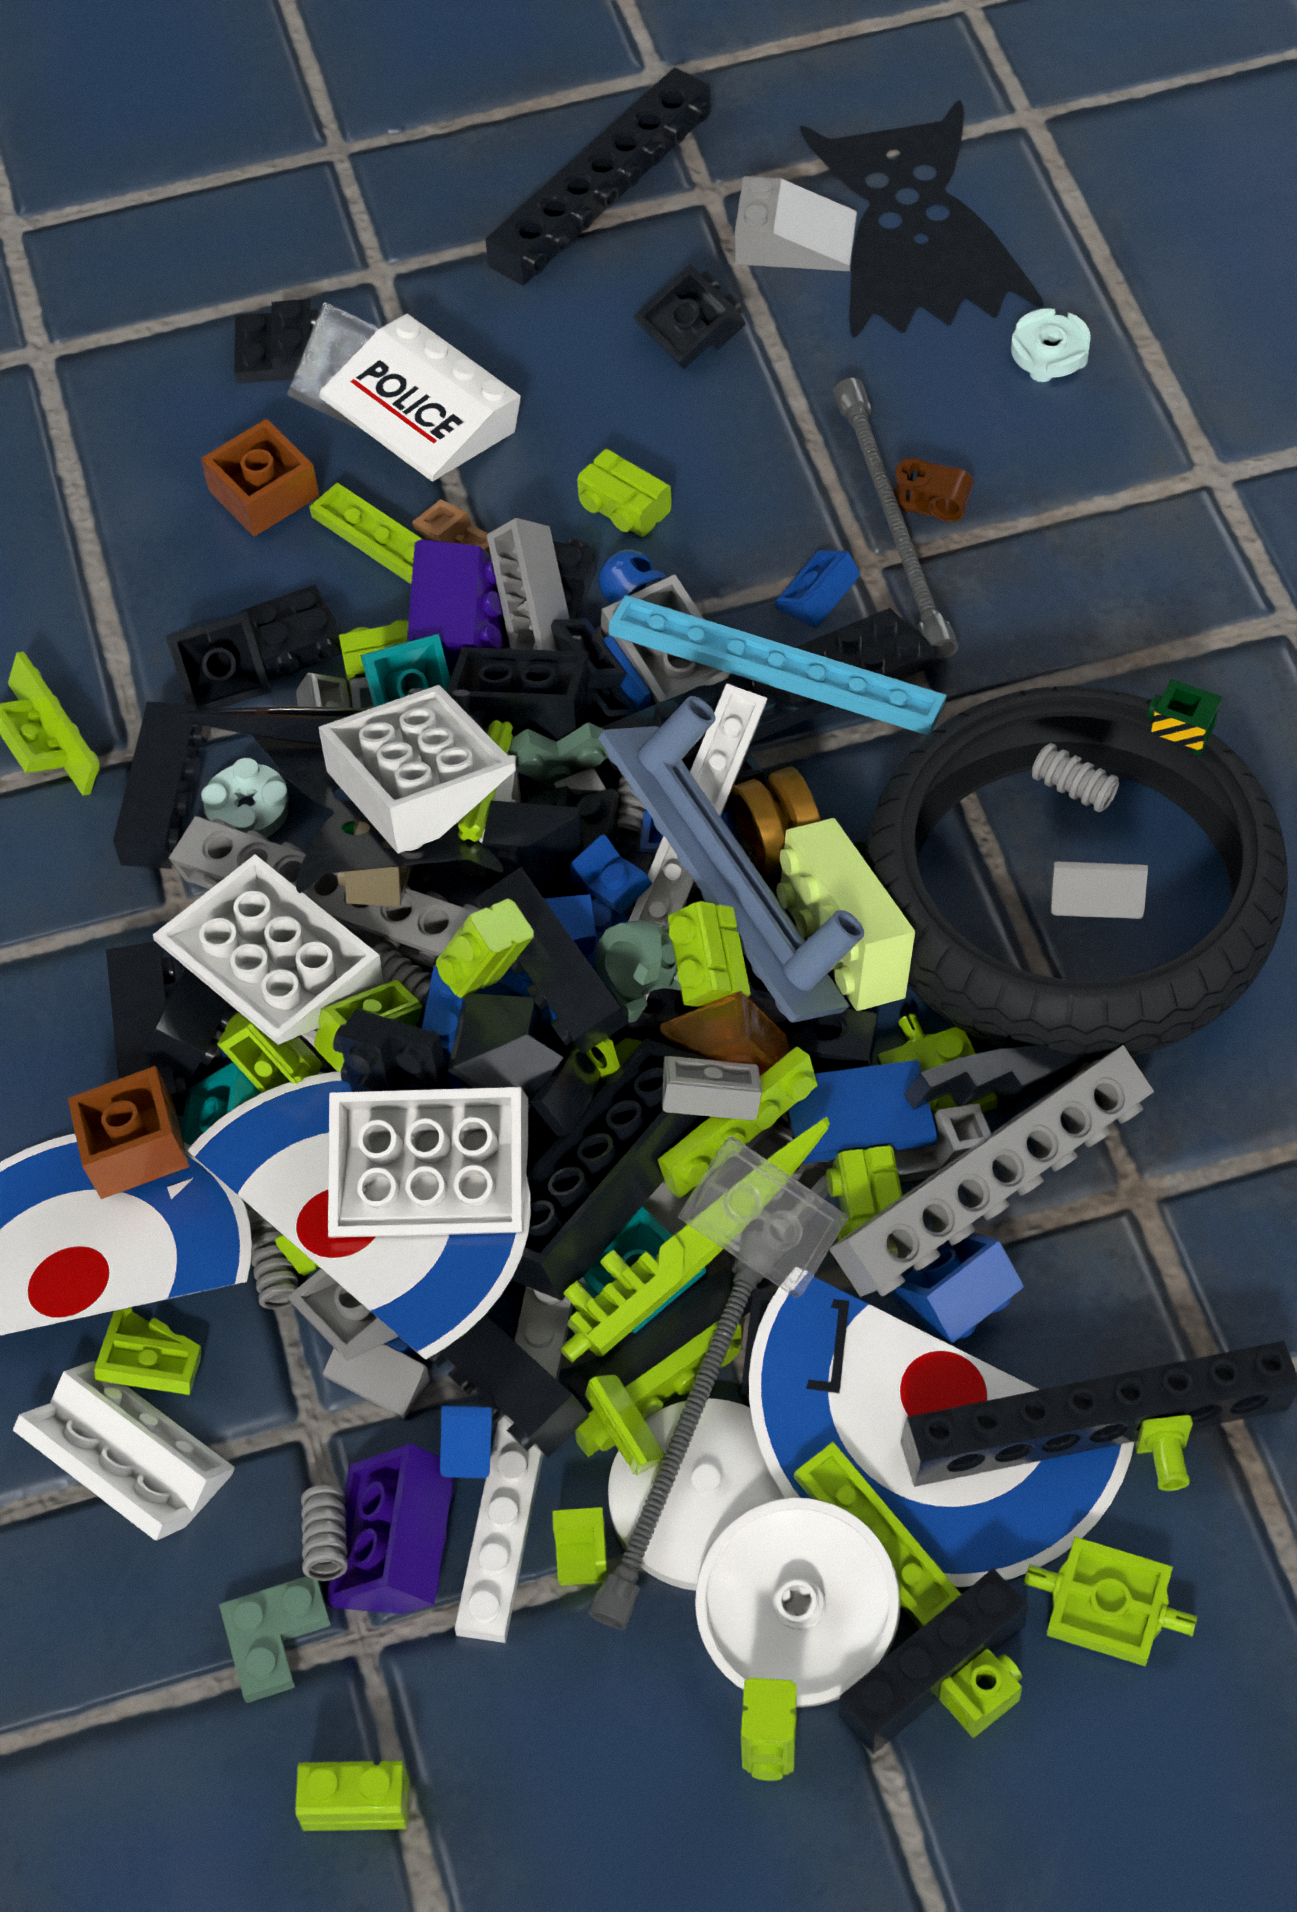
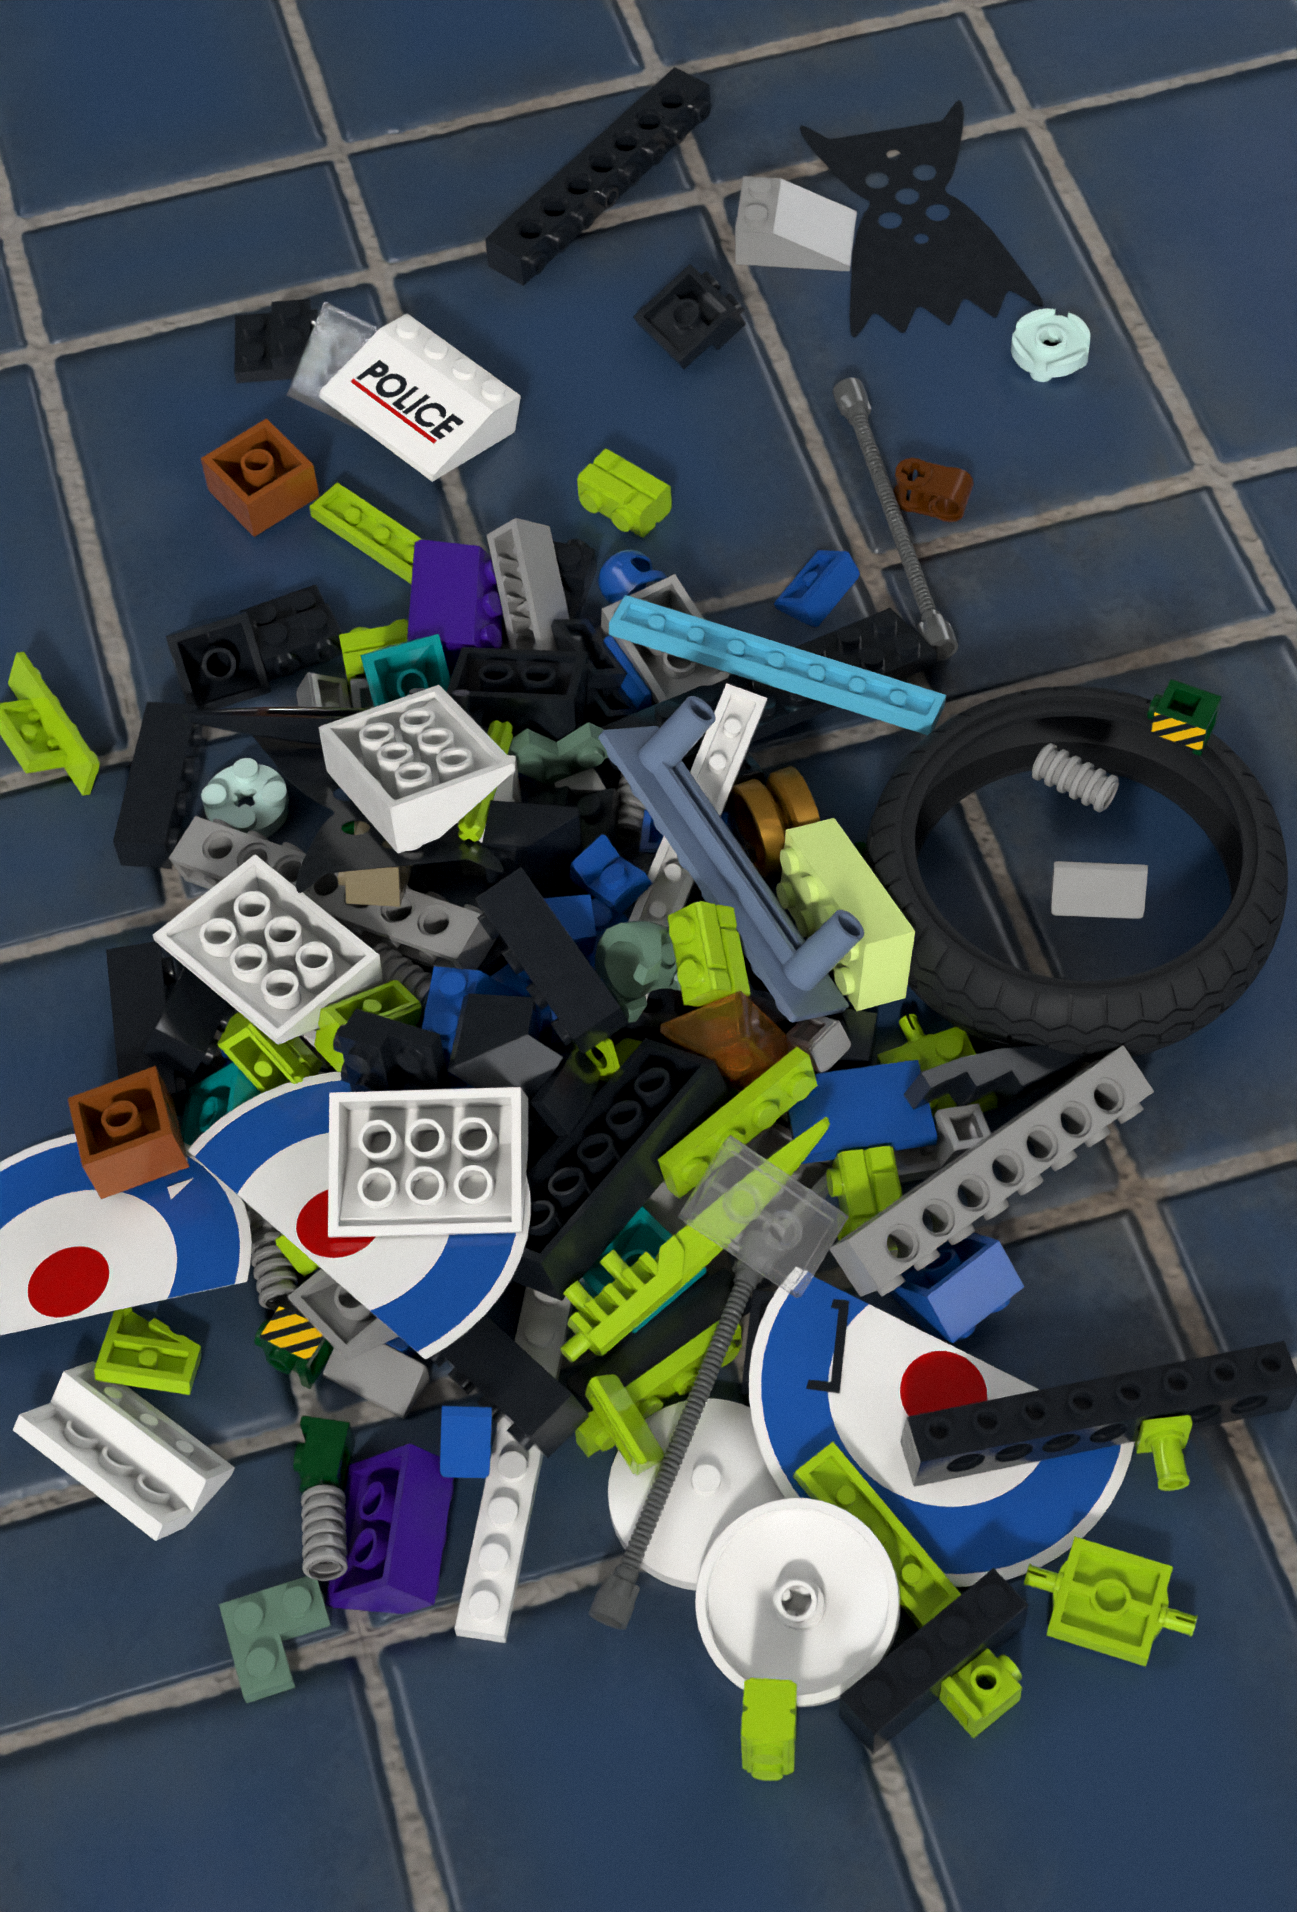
lime brick [296,1761,409,1831] -> none
medium nougat slope [412,499,491,555] -> none
lime brick [436,898,534,999] -> none
lime panel [552,1507,608,1586] -> none
light grey slope [662,1056,762,1120] -> none
none -> brick [254,1306,334,1389]
none -> dark green brick [293,1415,355,1493]
none -> light grey slope [779,1016,851,1073]

